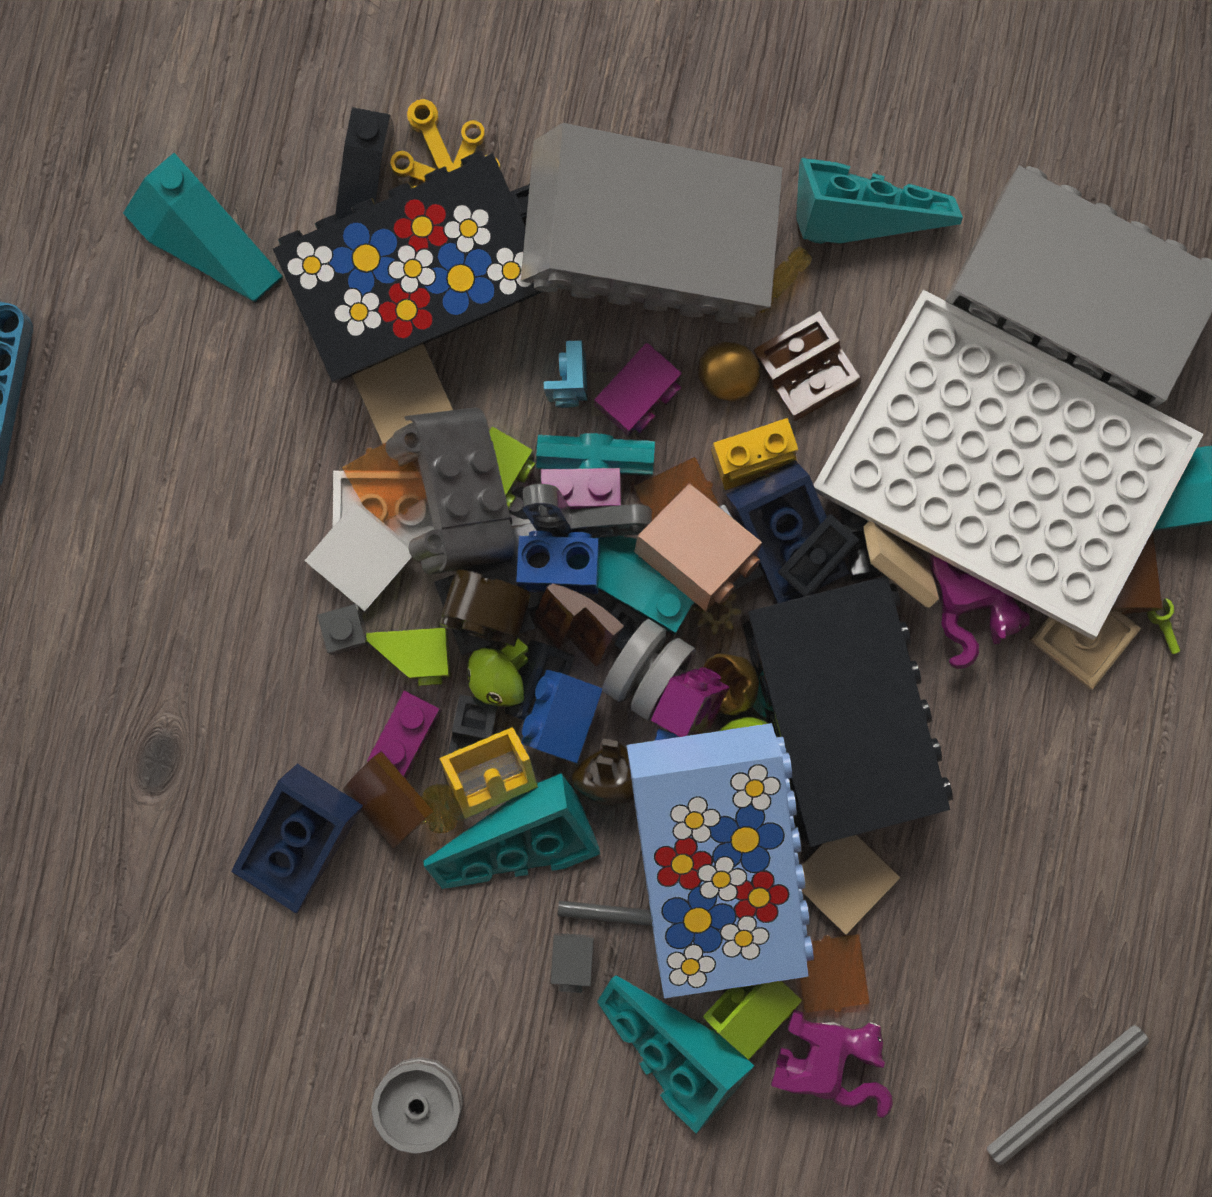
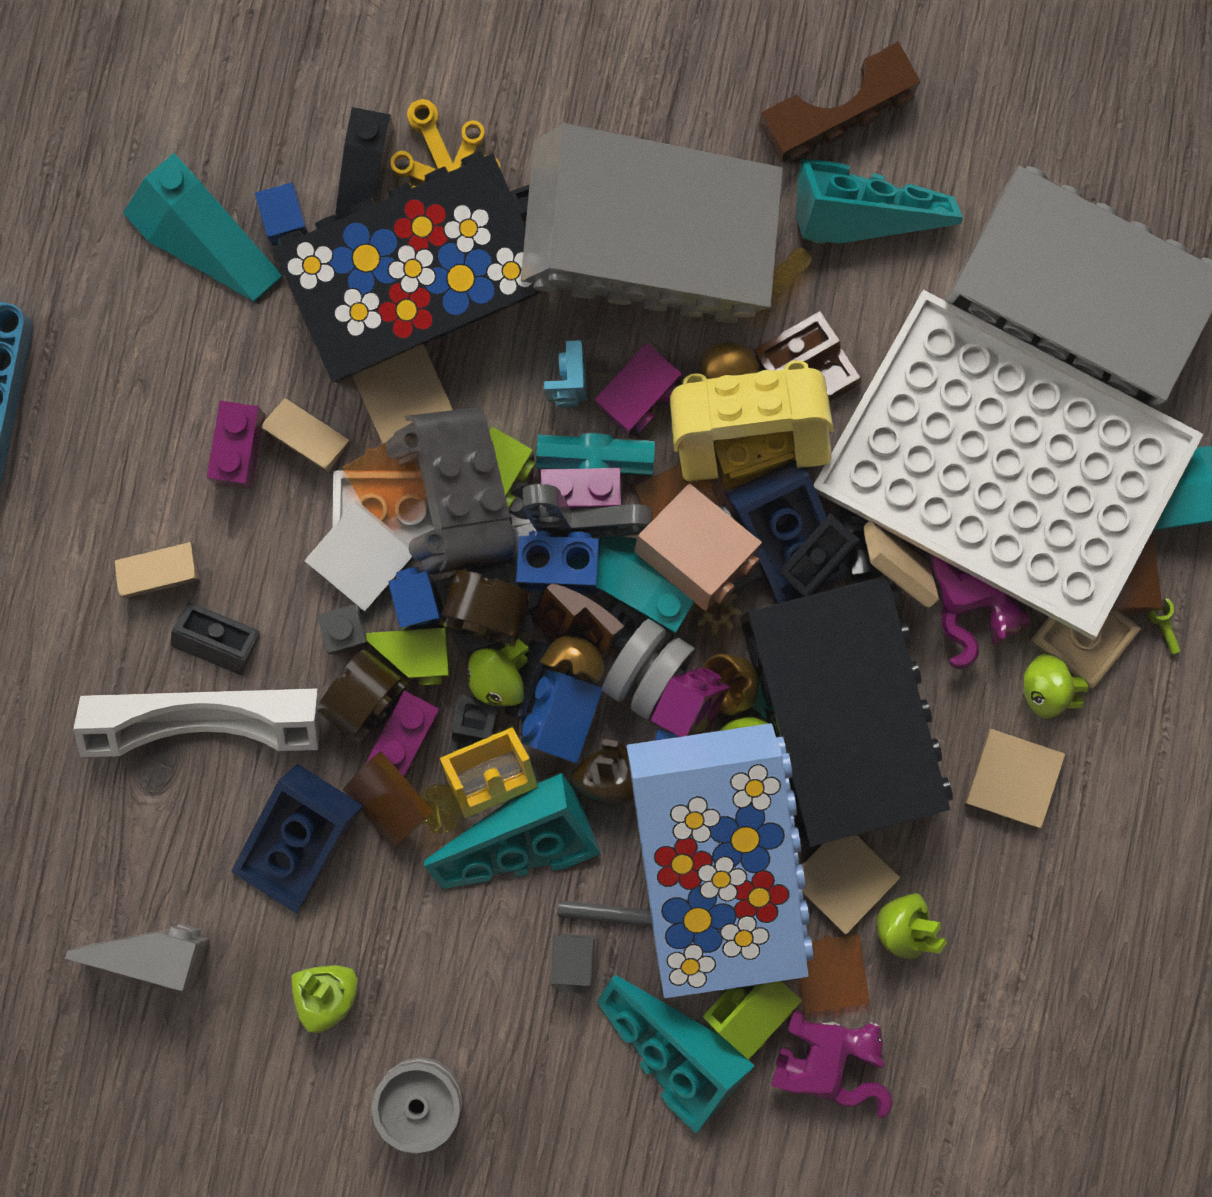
light grey axle [987,1025,1149,1165] -> none
none -> light grey slope [65,924,209,991]
none -> white arch [73,689,321,757]
none -> tan slope [115,542,200,599]
none -> black slope [170,601,260,675]
none -> magenta brick [207,400,265,489]
none -> blue brick [255,182,309,246]
none -> tan slope [261,398,350,473]
none -> lime piece [291,965,358,1033]
none -> dark brown brick [317,649,409,745]
none -> blue brick [388,567,442,630]
none -> pearl gold hair [540,635,604,683]
none -> light yellow container [670,360,834,482]
none -> reddish brown arch [759,41,921,163]
none -> lime piece [876,893,947,959]
none -> tan tile [964,729,1065,829]
none -> lime piece [1023,653,1089,719]

